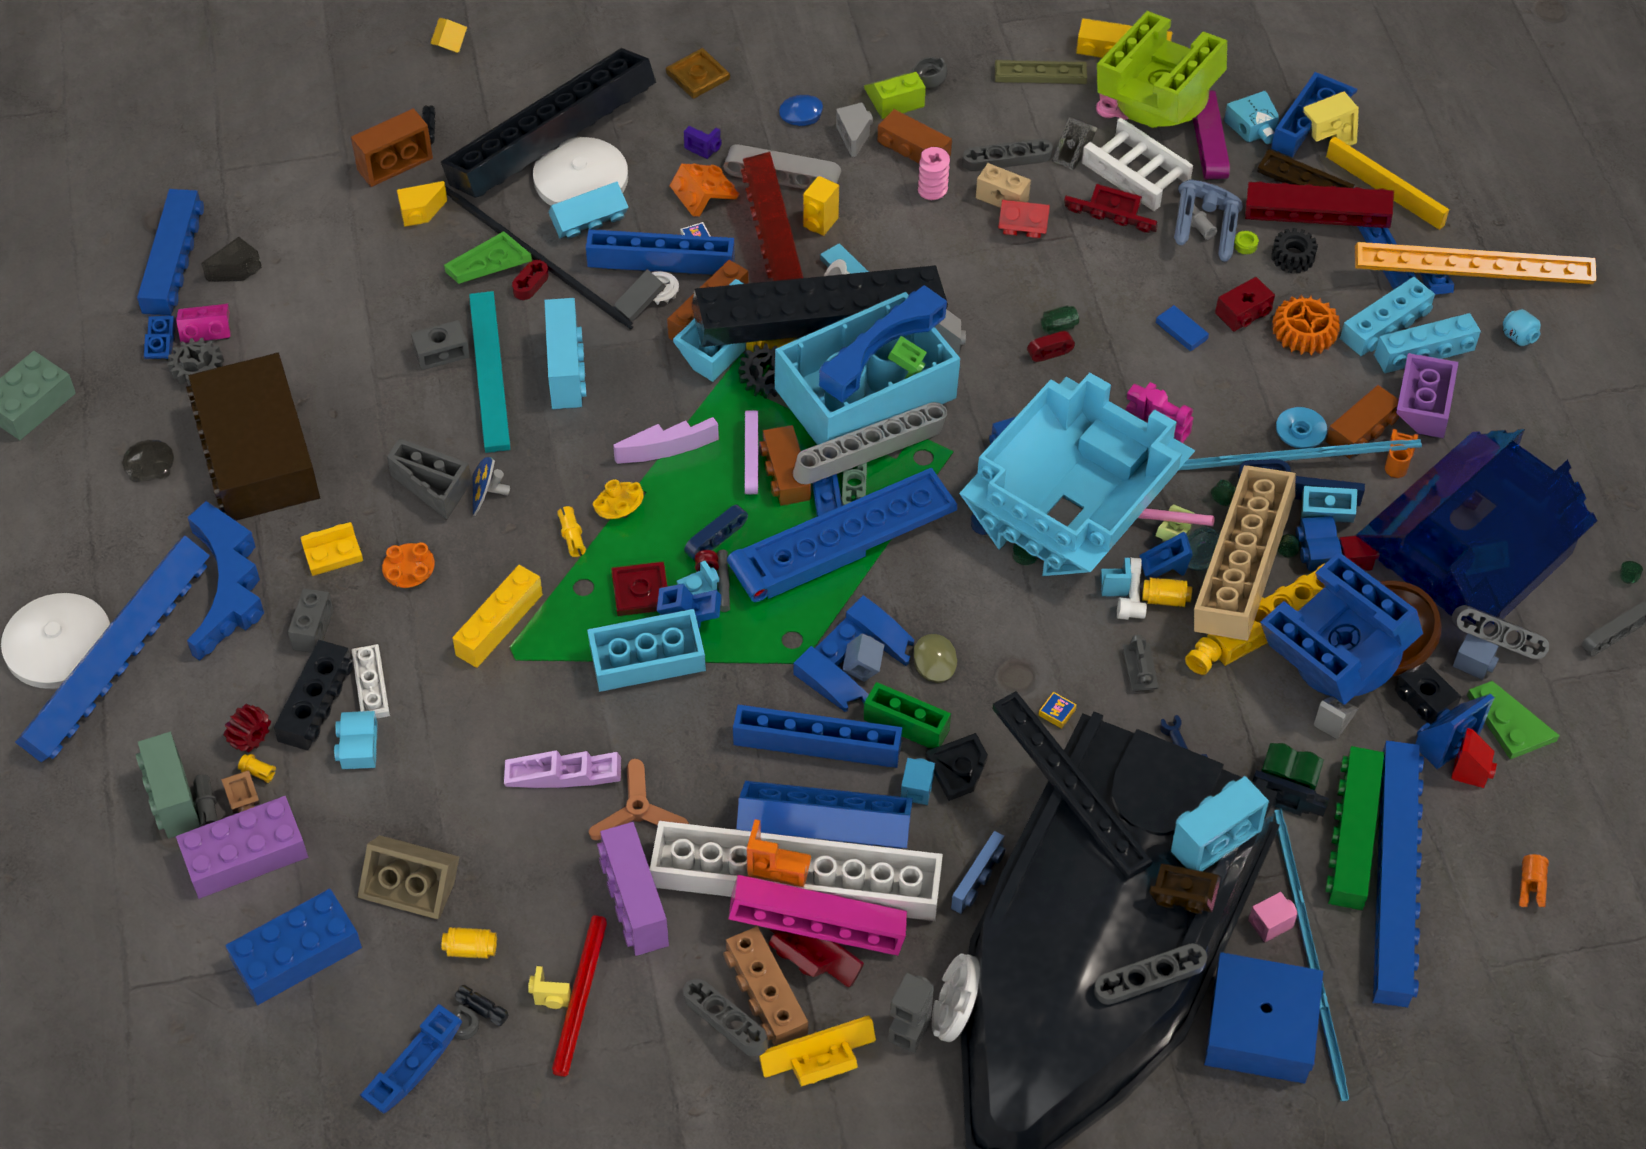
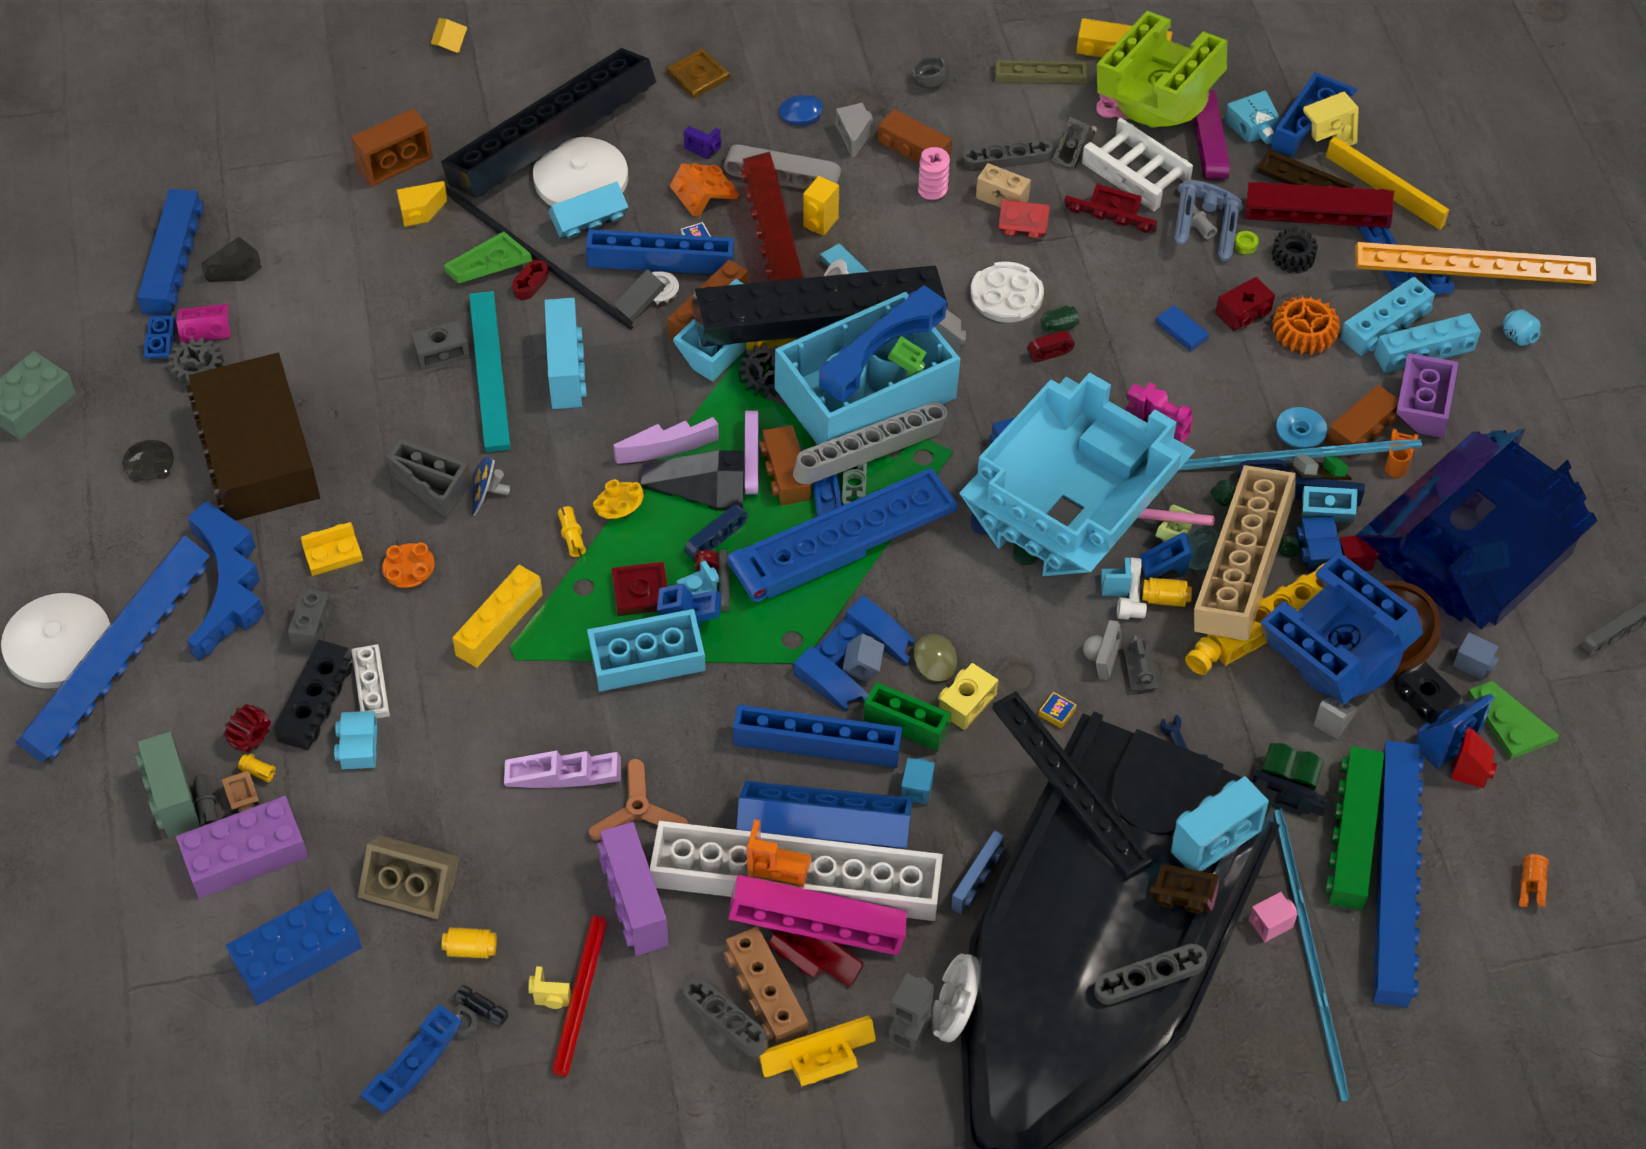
black axle [422,105,435,144] -> none
lime slope [864,72,926,119] -> none
black plate [925,733,988,801] -> none
blue container [1204,952,1323,1084] -> none
dark grey beam [1452,605,1549,659] -> none
clear green hinge [1620,561,1643,584] -> none
none -> black wedge [641,450,745,511]
none -> light yellow brick [938,663,999,731]
none -> white tile [970,262,1044,323]
none -> light grey tile [1083,620,1122,680]
none -> piece [1287,455,1352,480]

